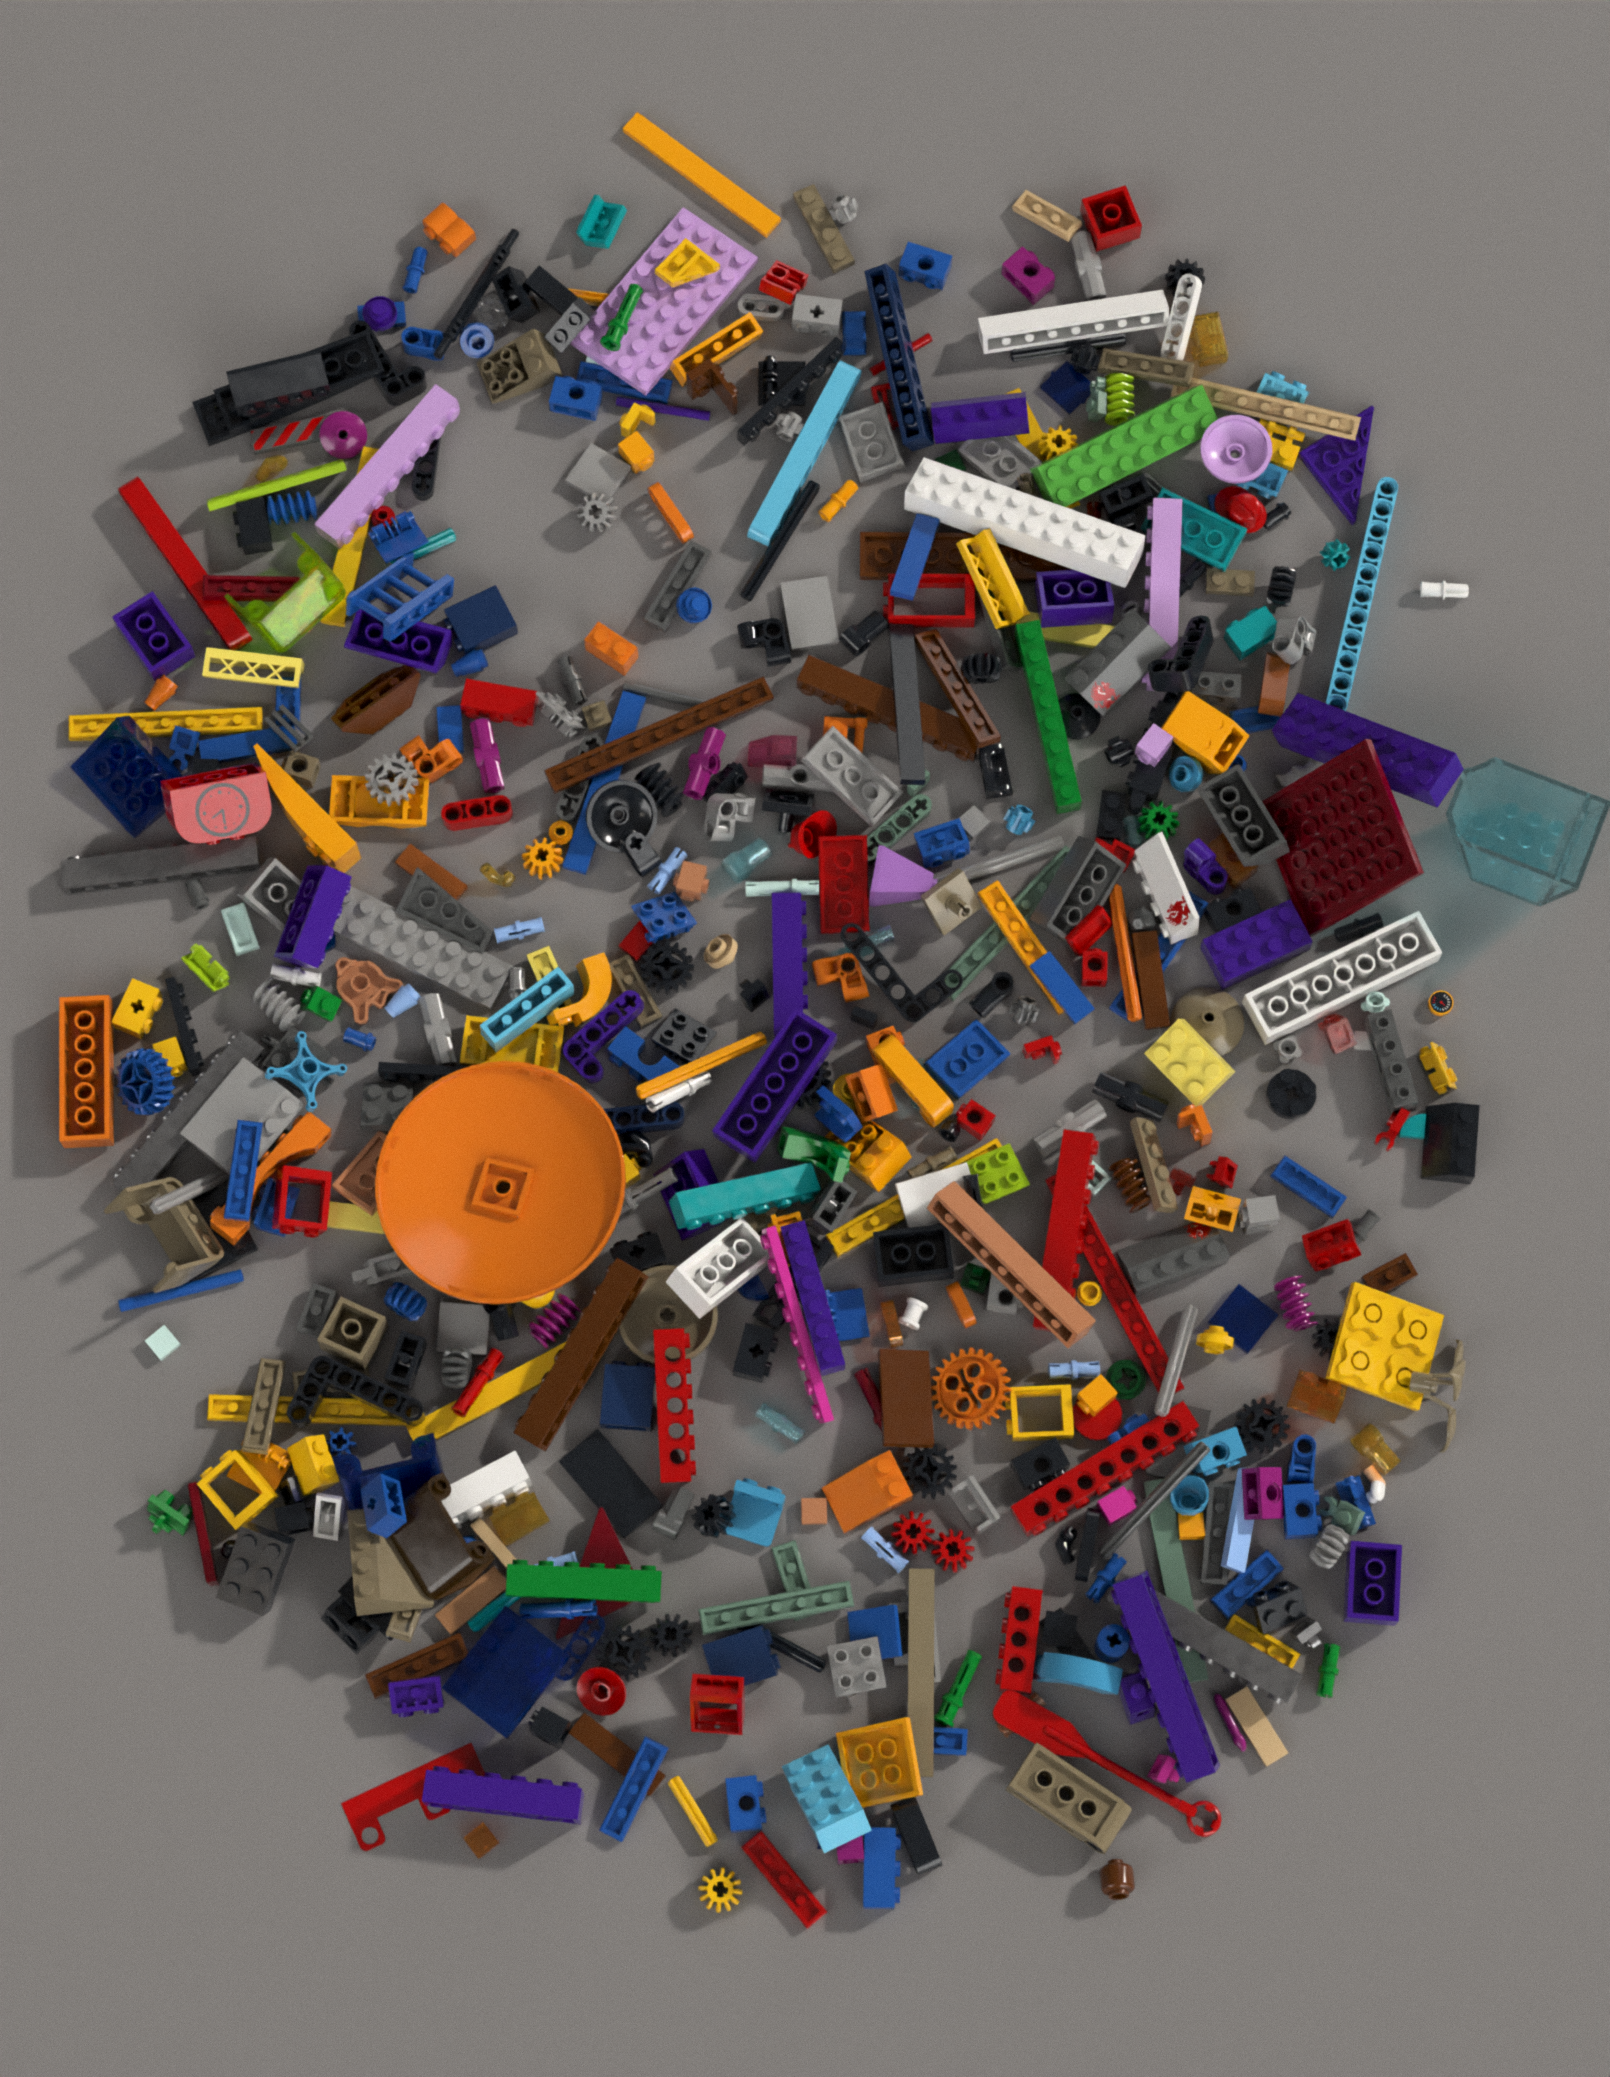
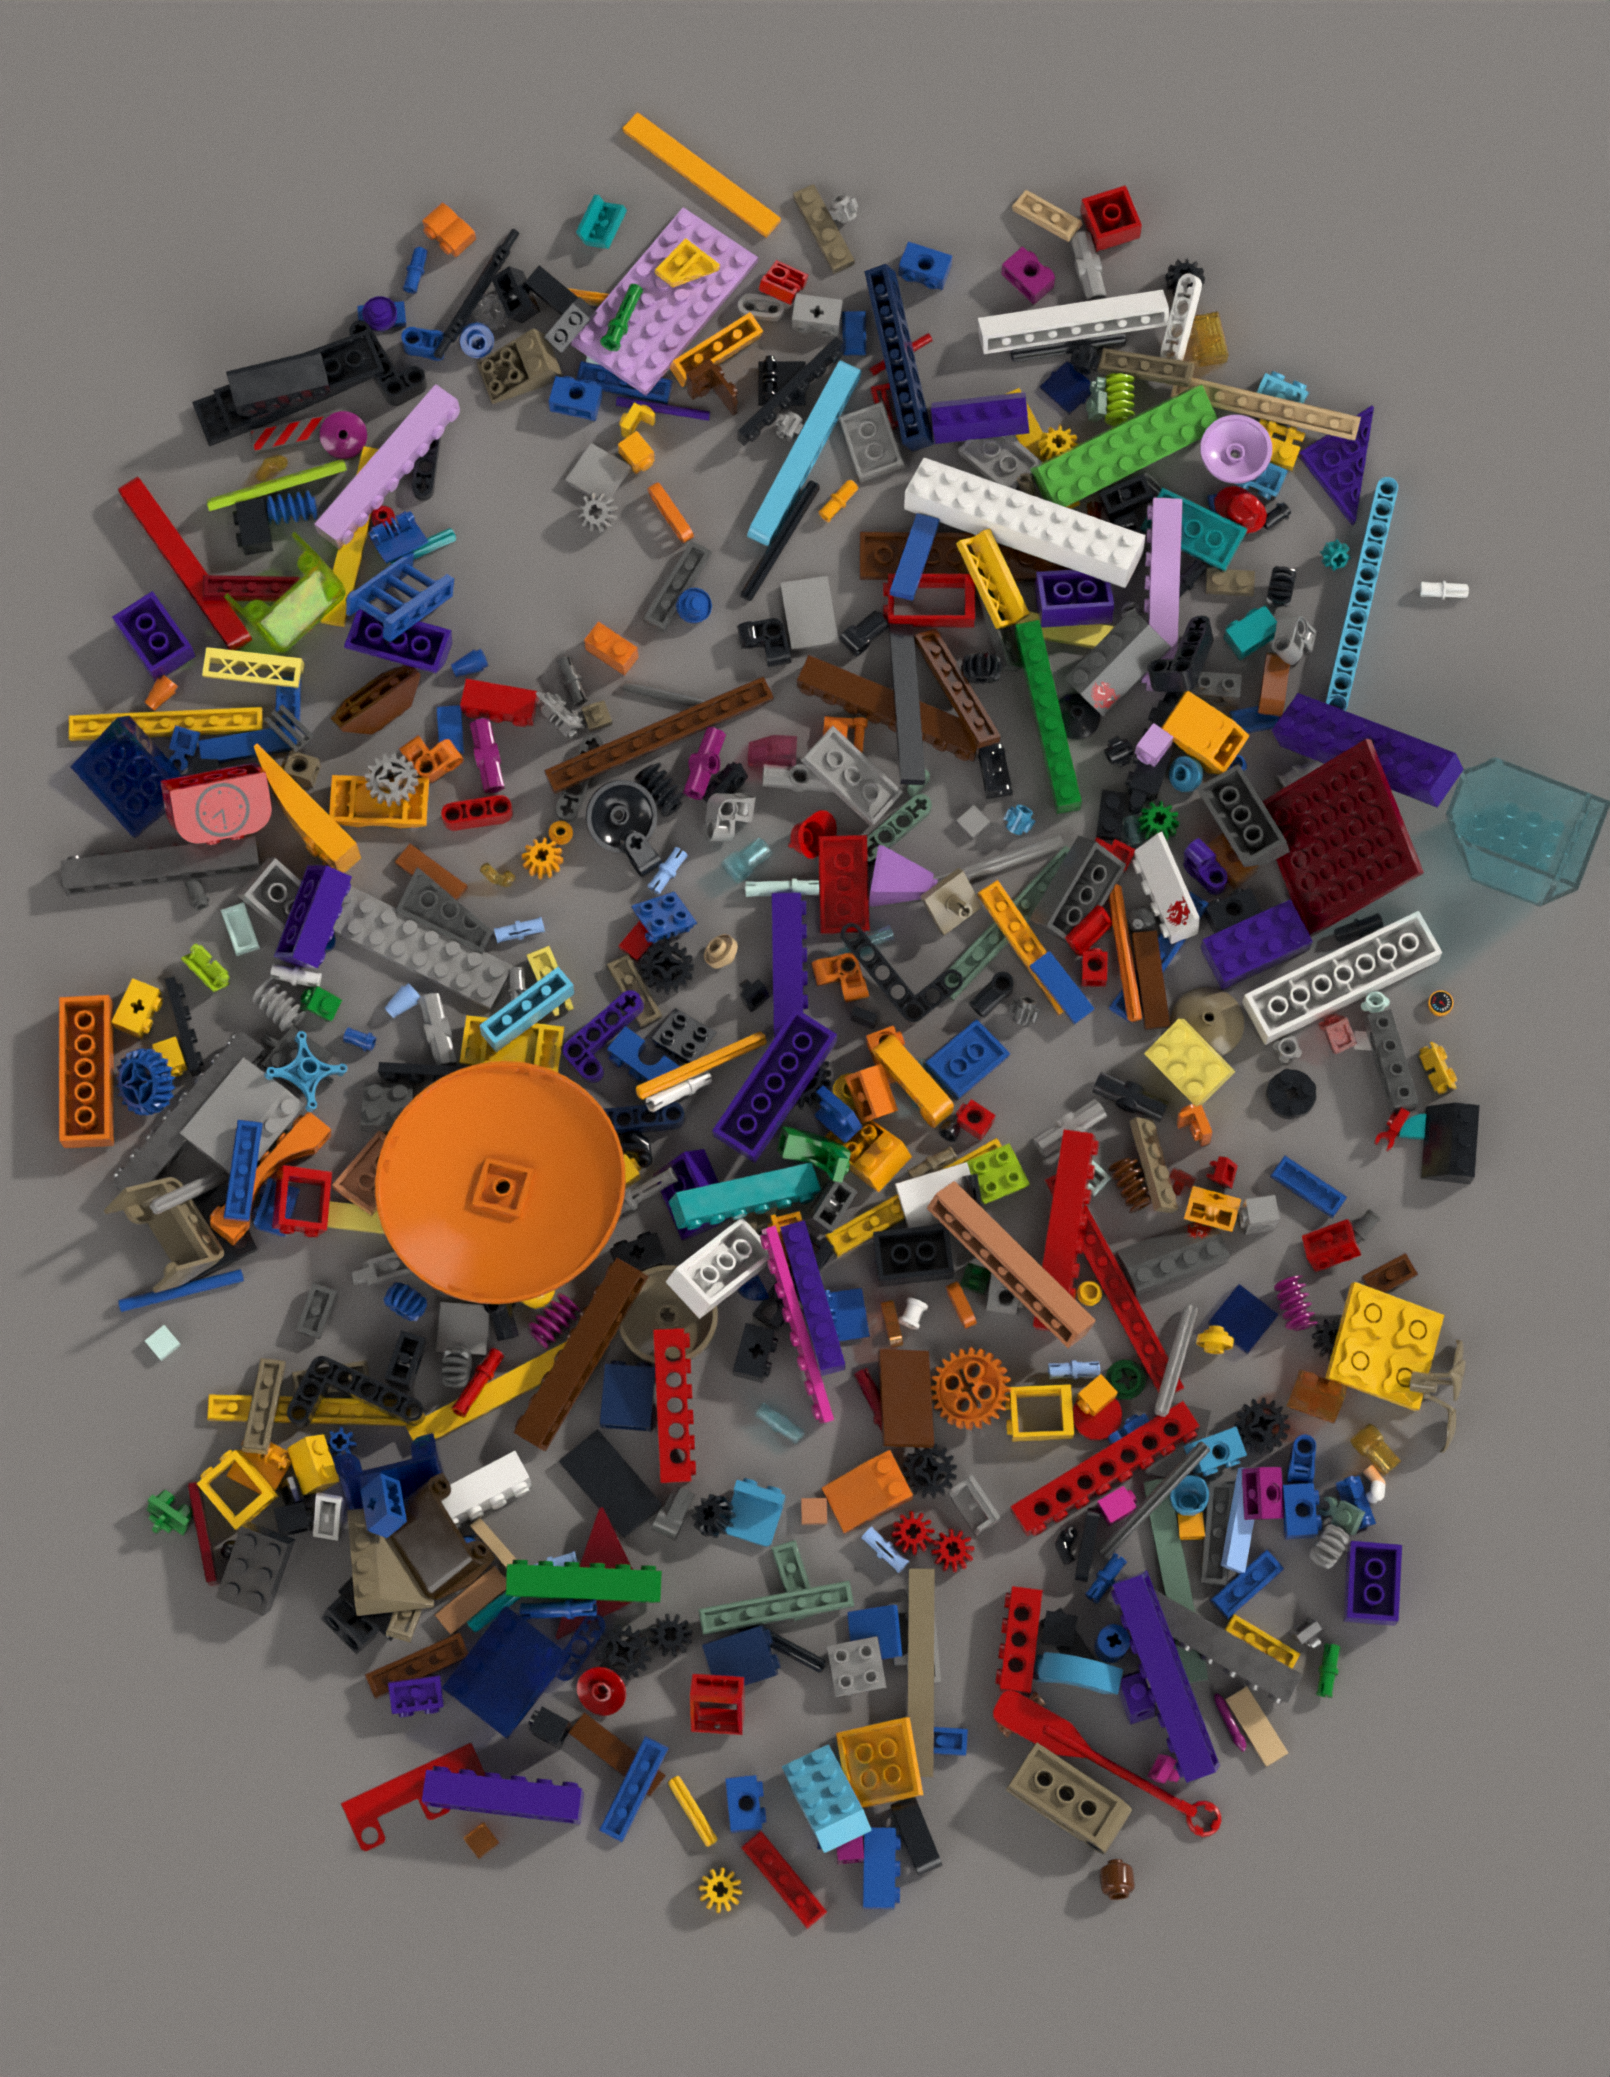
dark tan brick [317,1297,389,1370] -> none
nougat tile [335,957,403,1026] -> none
dark blue brick [442,585,518,655] -> none
clear yellow bracket [489,1492,550,1547] -> none
light orange arch [547,952,612,1027] -> none
blue tile [562,691,646,875] -> none
nougat brick [673,861,710,901] -> none
black tile [762,789,815,833] -> none
blue bracket [913,818,970,868] -> none
dark green tile [934,449,966,472] -> none
green pin [934,1650,982,1728] -> none
black brick [1010,1437,1070,1491] -> none
red bracket [1022,1035,1062,1064] -> none
black bracket [1245,1581,1307,1634] -> none

